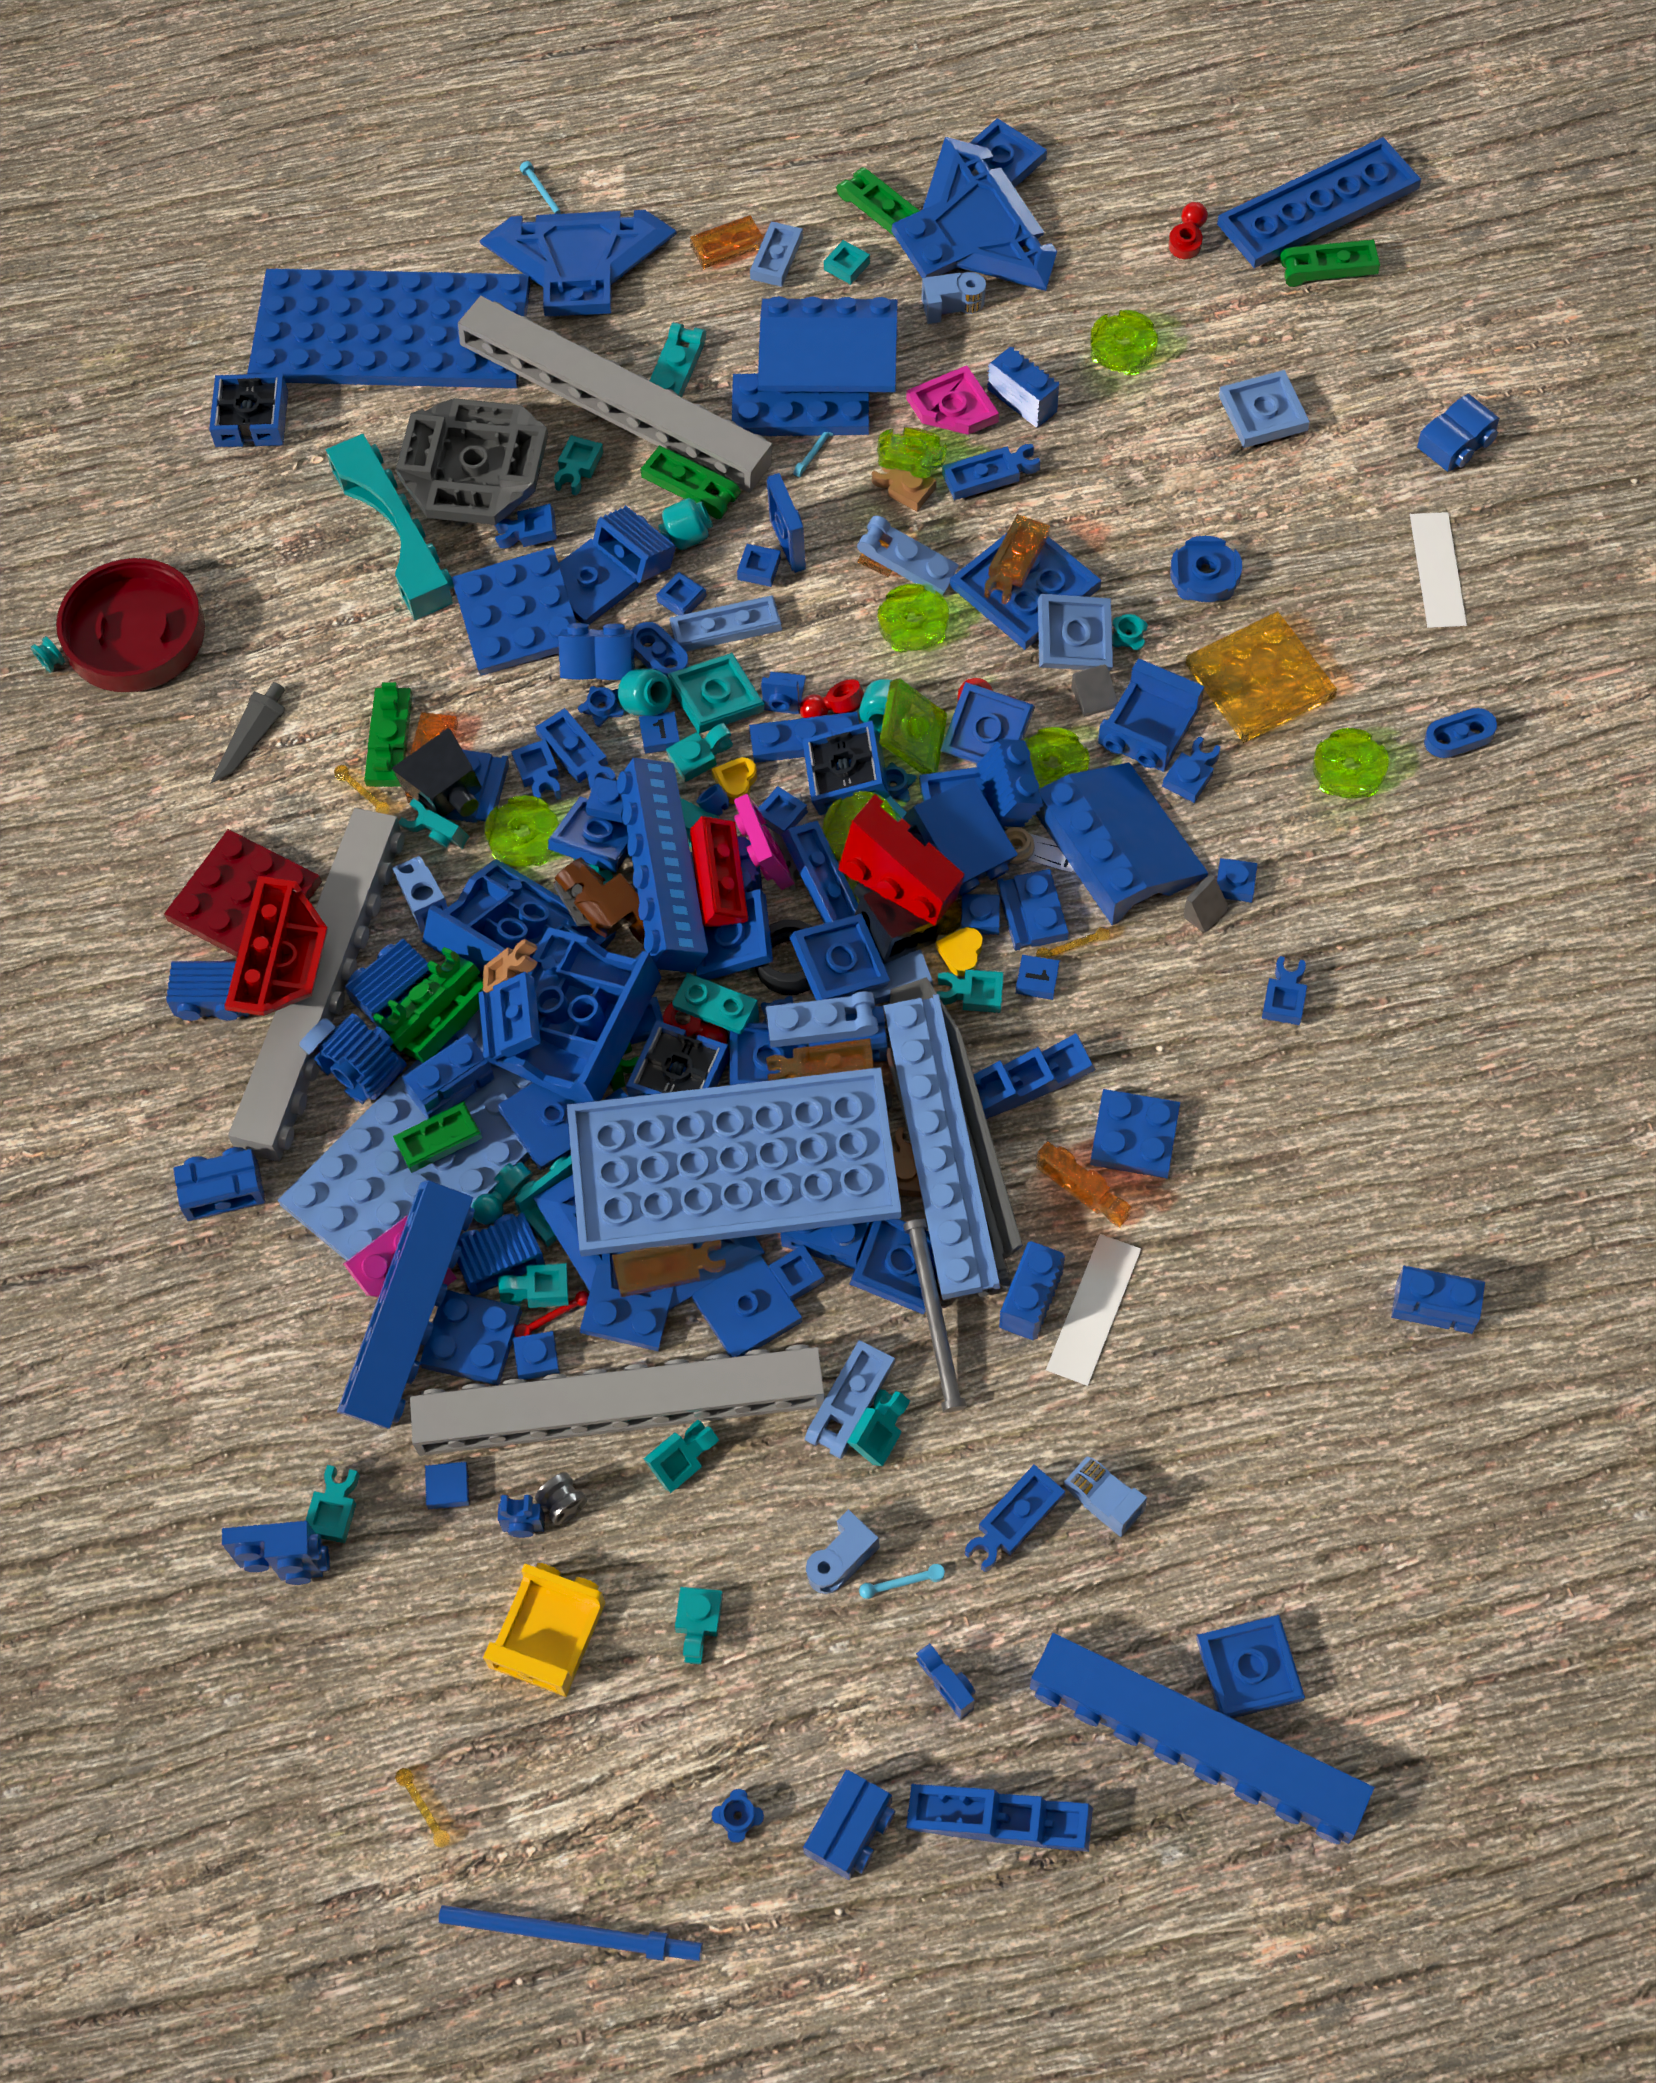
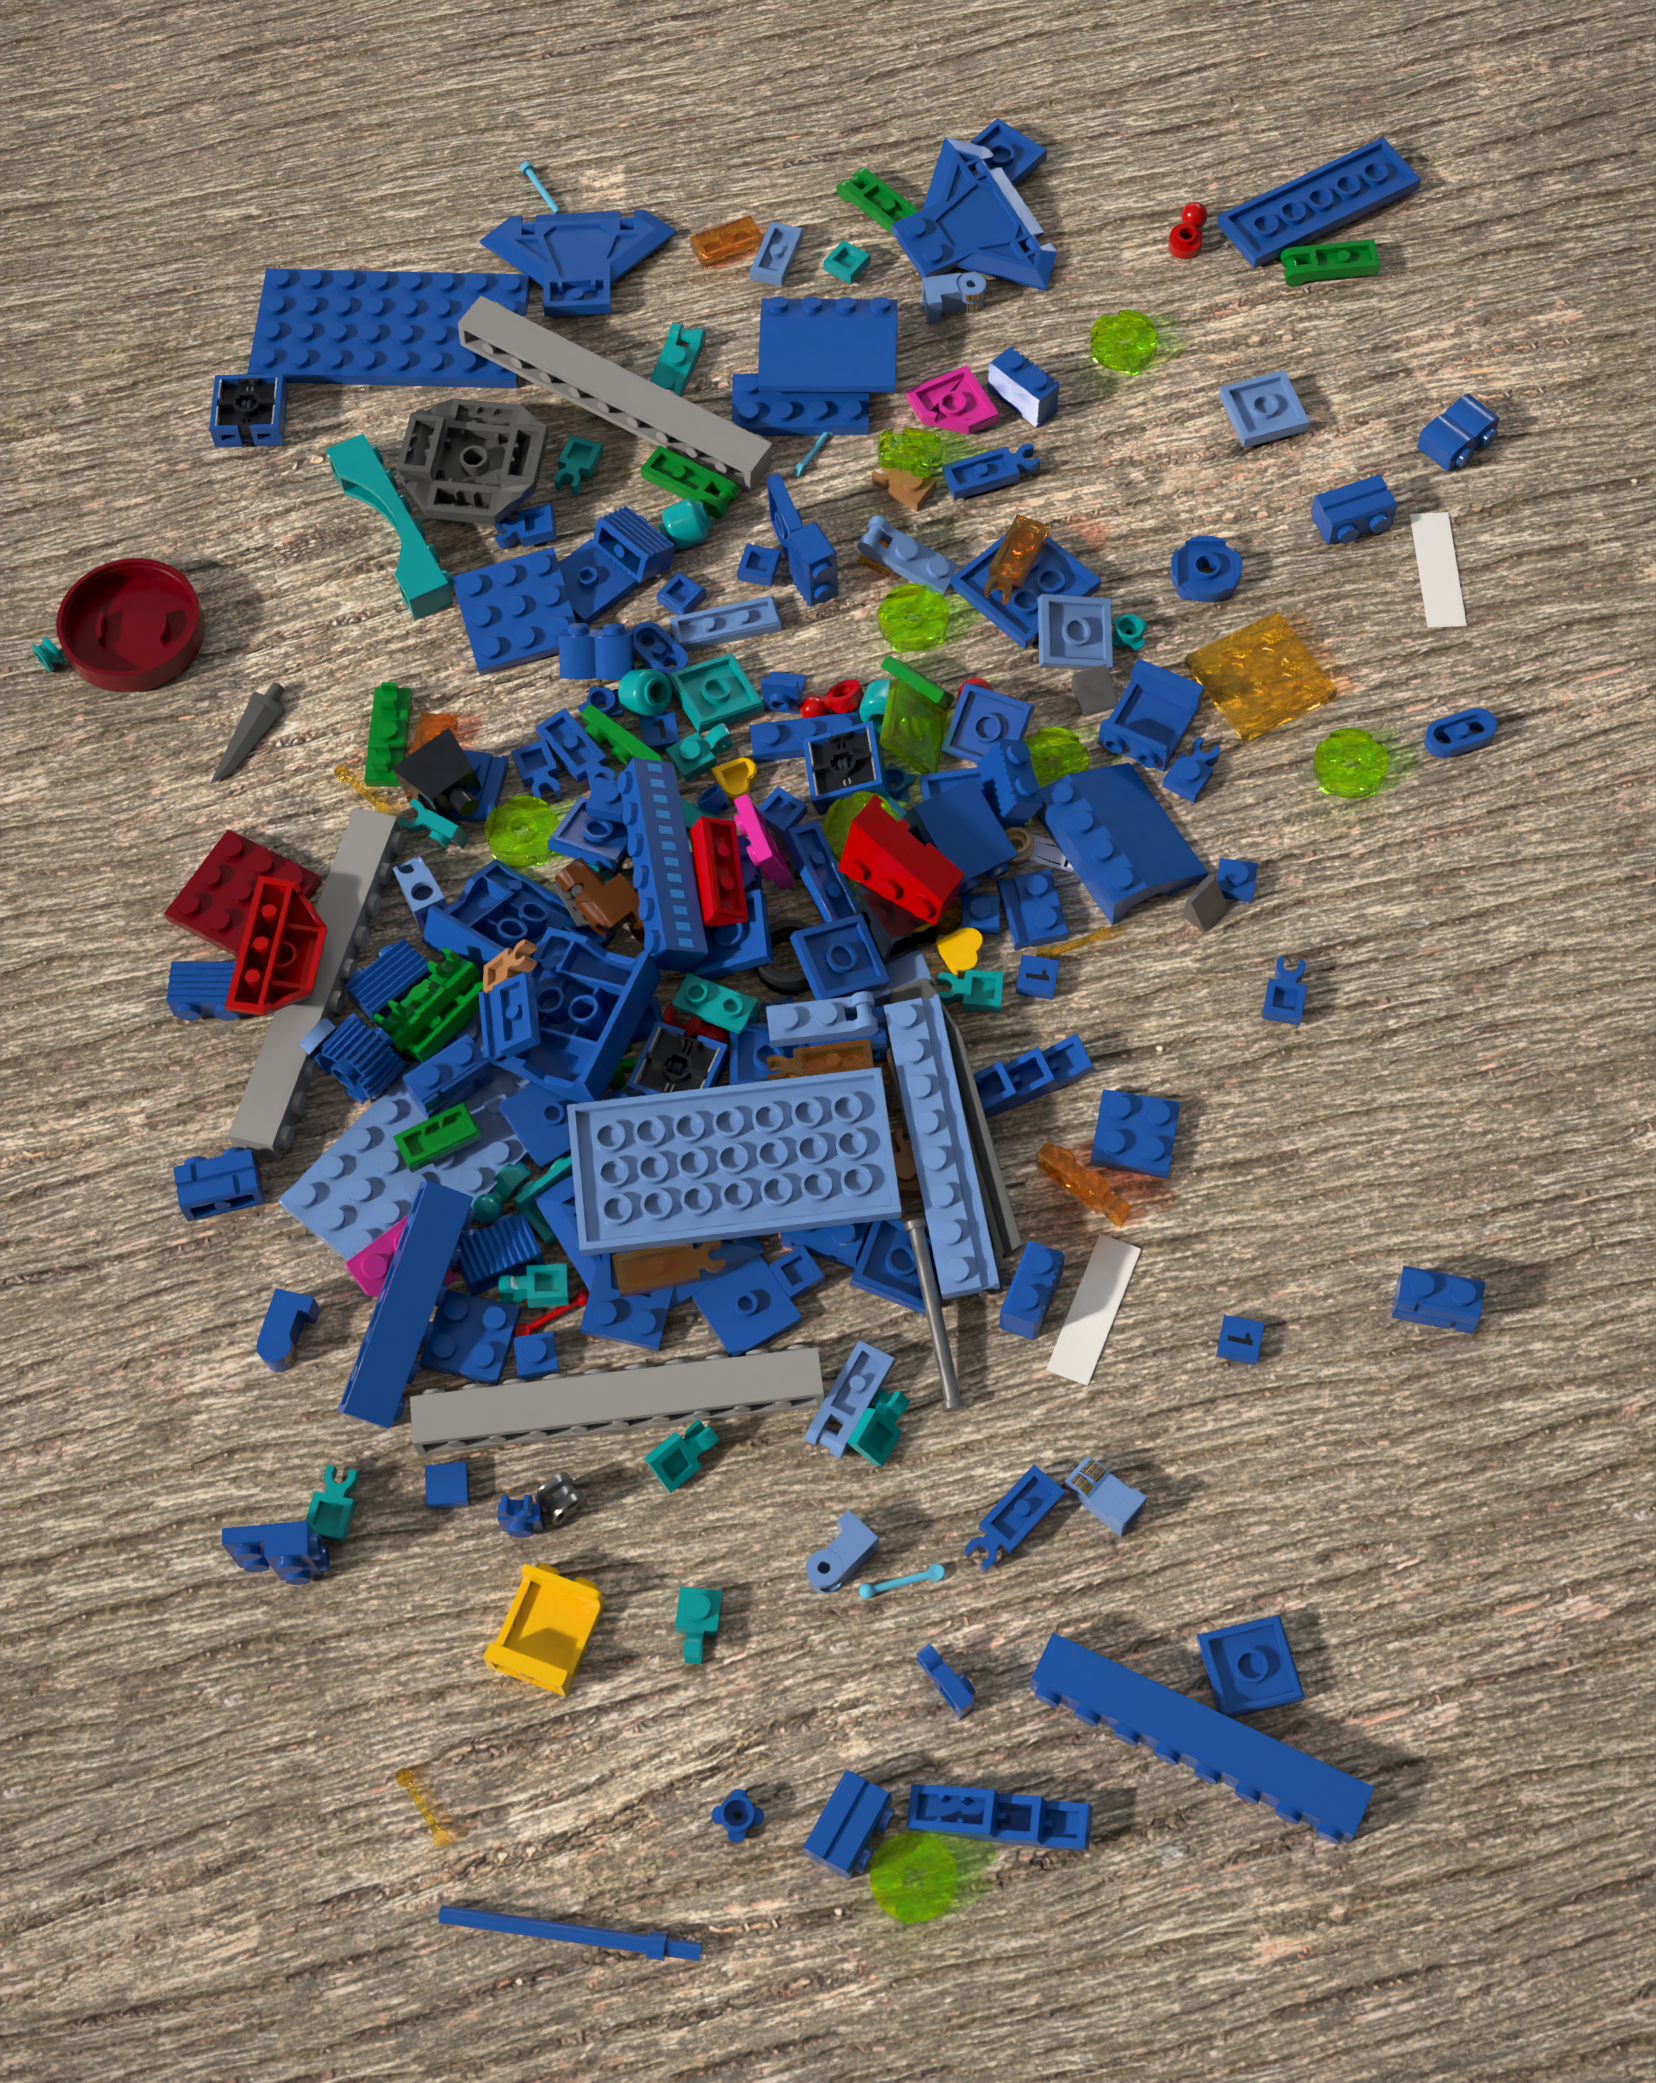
none -> blue leg [256,1288,321,1372]
none -> green plate [581,704,662,765]
none -> blue brick [787,522,839,607]
none -> clear neon green plate [870,1832,957,1926]
none -> green plate [880,656,955,709]
none -> blue tile [1216,1314,1264,1365]
none -> blue brick [1311,475,1397,545]

